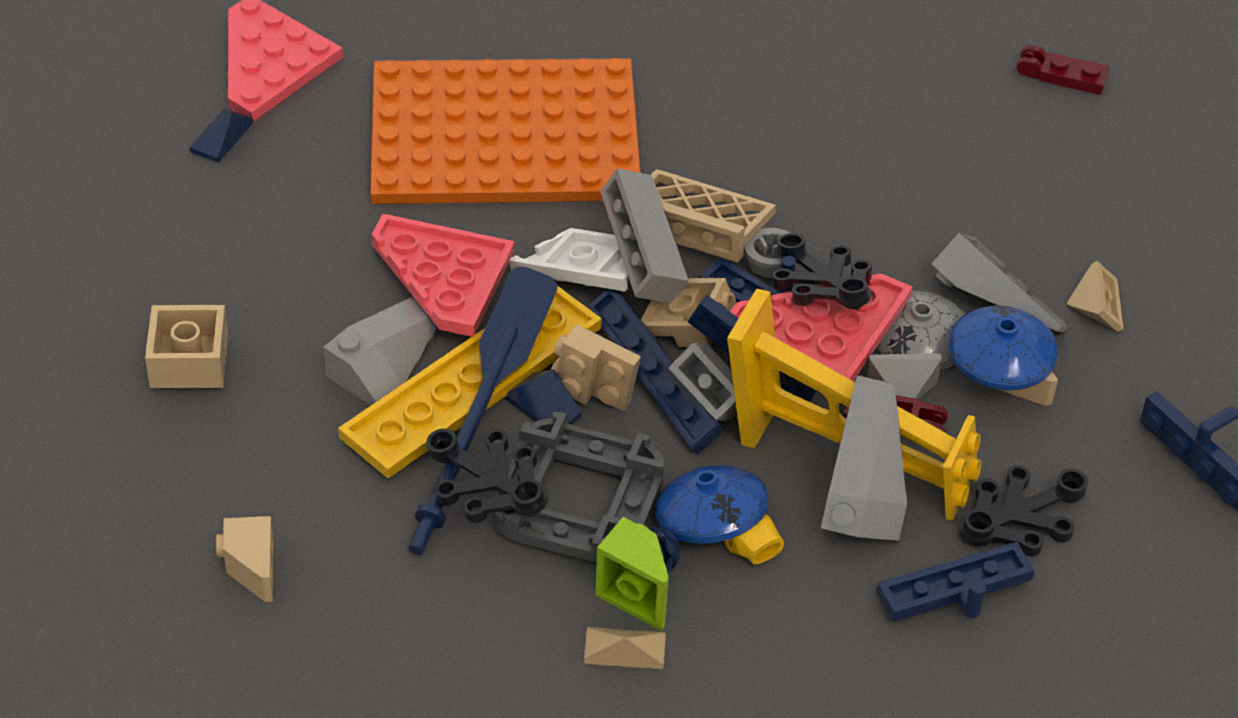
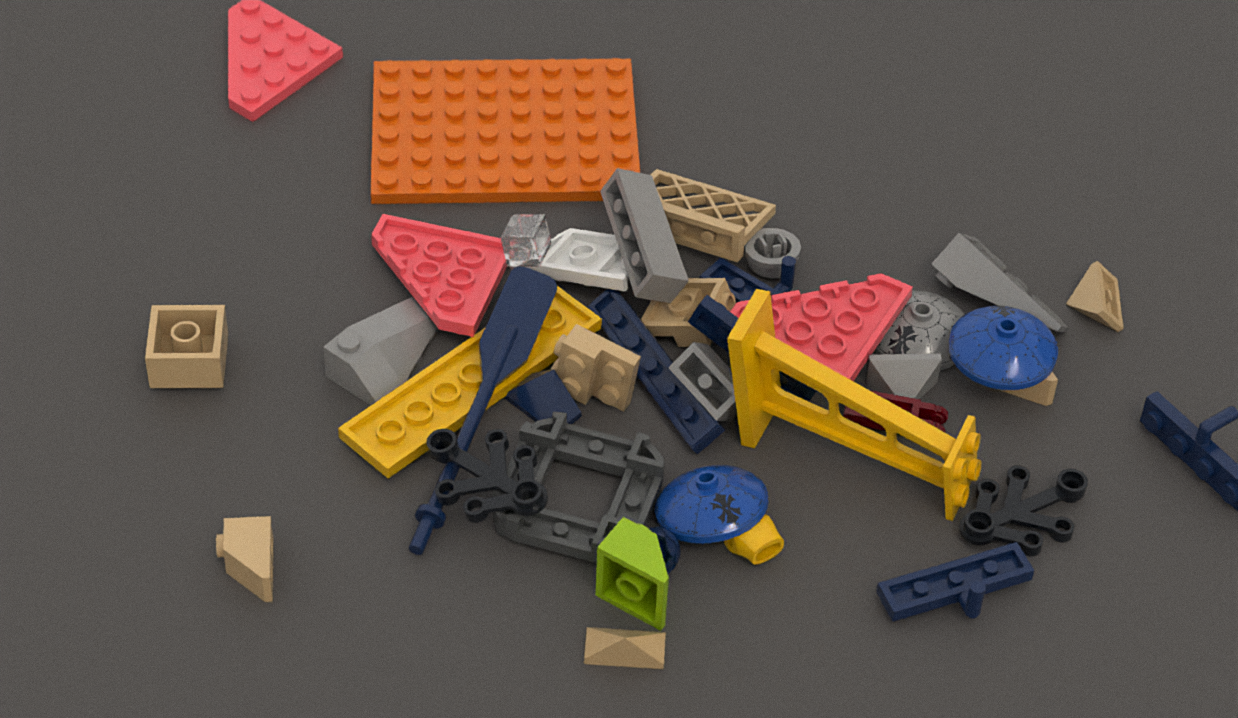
dark blue slope [189,108,253,163] -> none
black plant [772,233,872,309] -> none
light grey wedge [821,376,908,541] -> none
dark red hinge [1016,44,1109,95] -> none
none -> clear brick [500,214,552,267]

